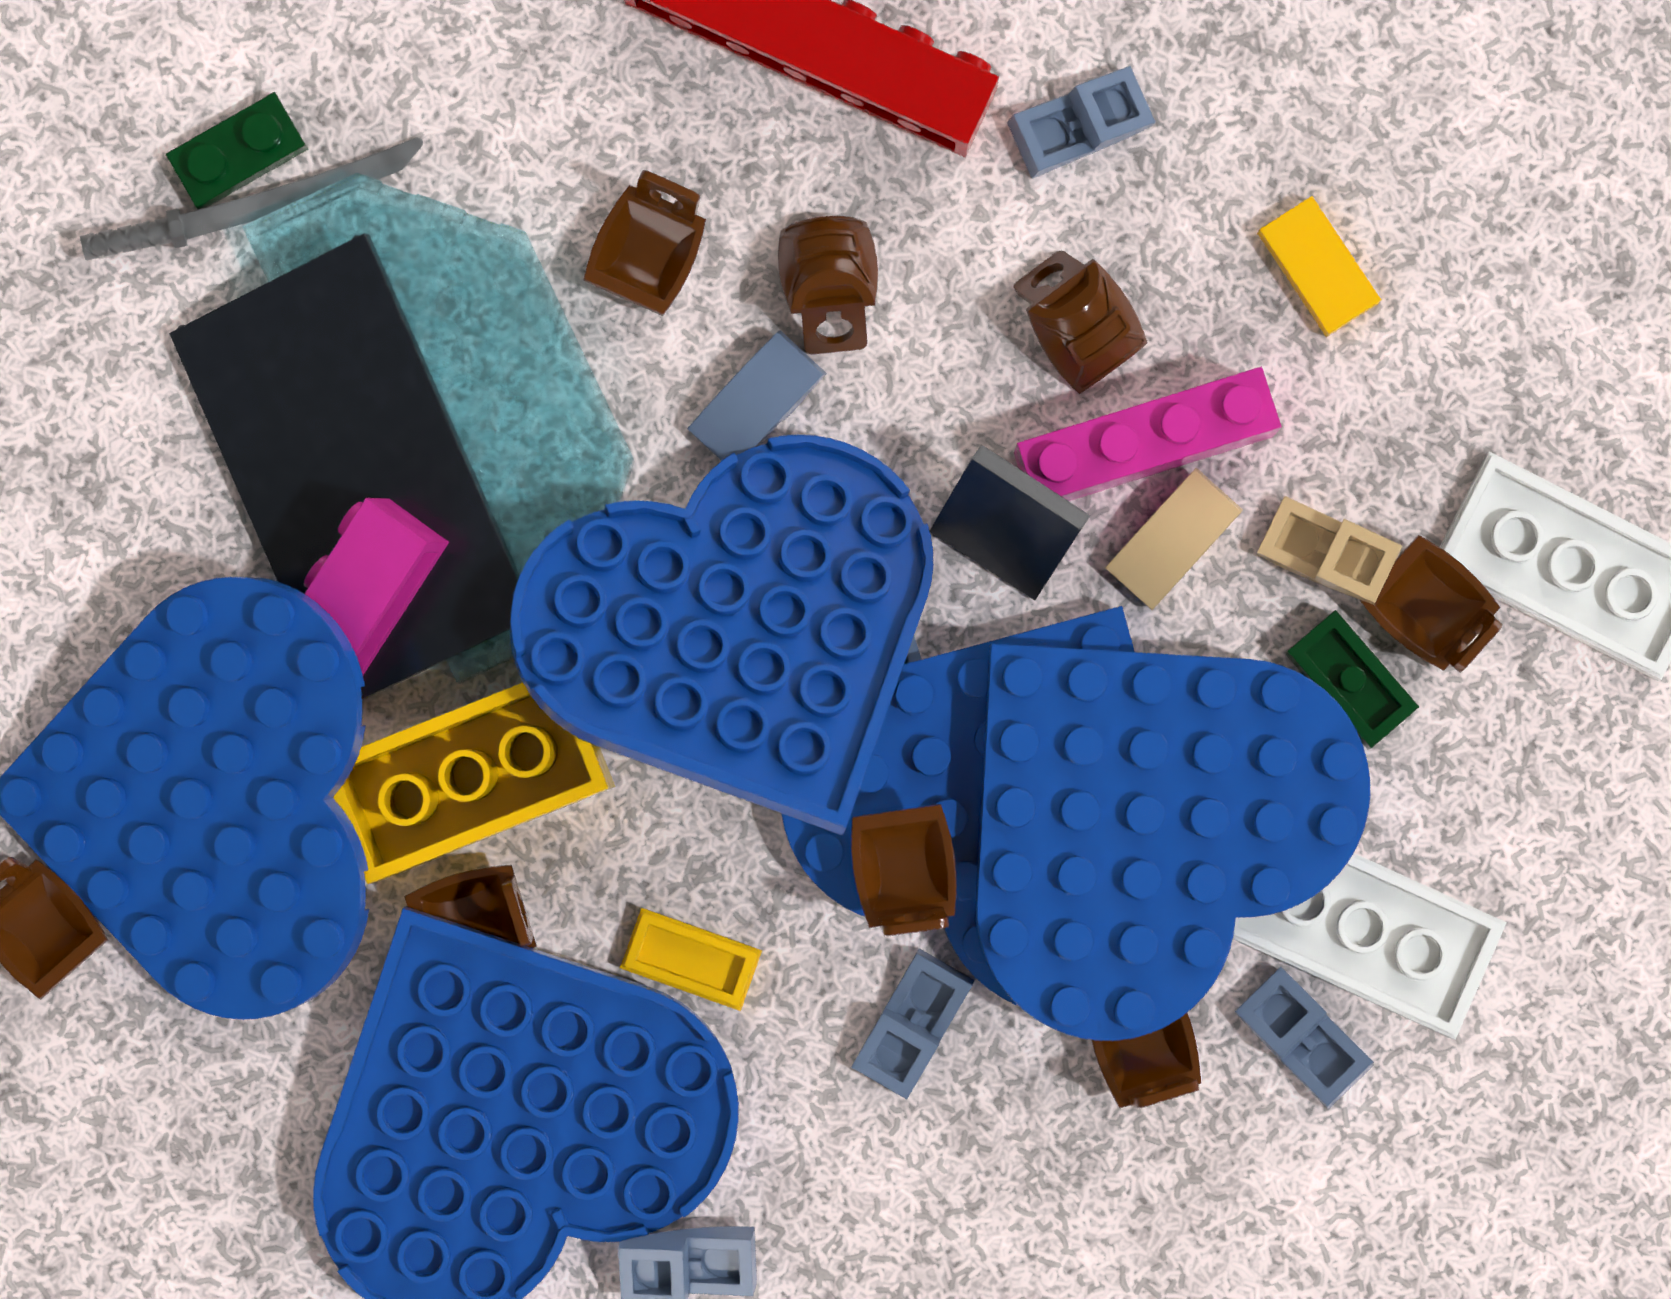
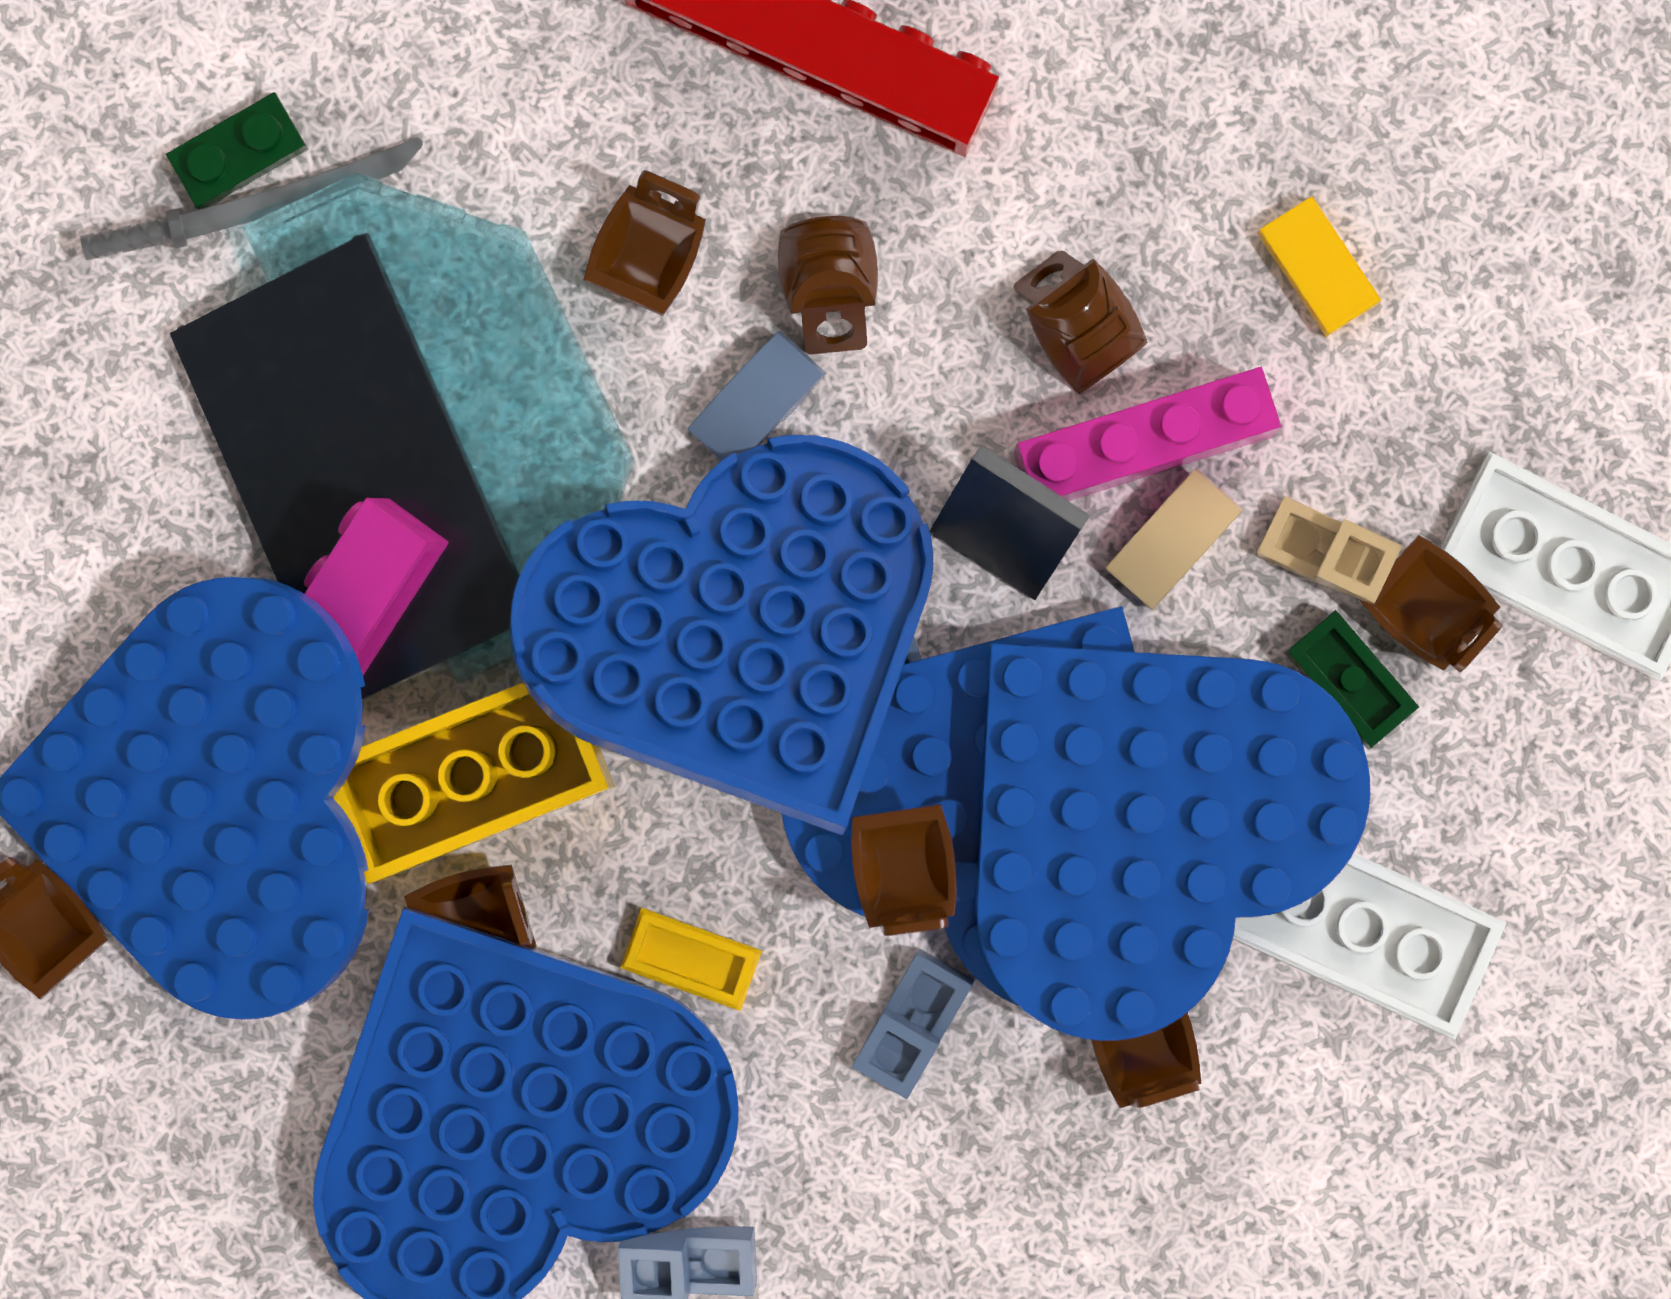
sand blue slope [1007,66,1156,179] -> none
sand blue slope [1235,967,1374,1110] -> none

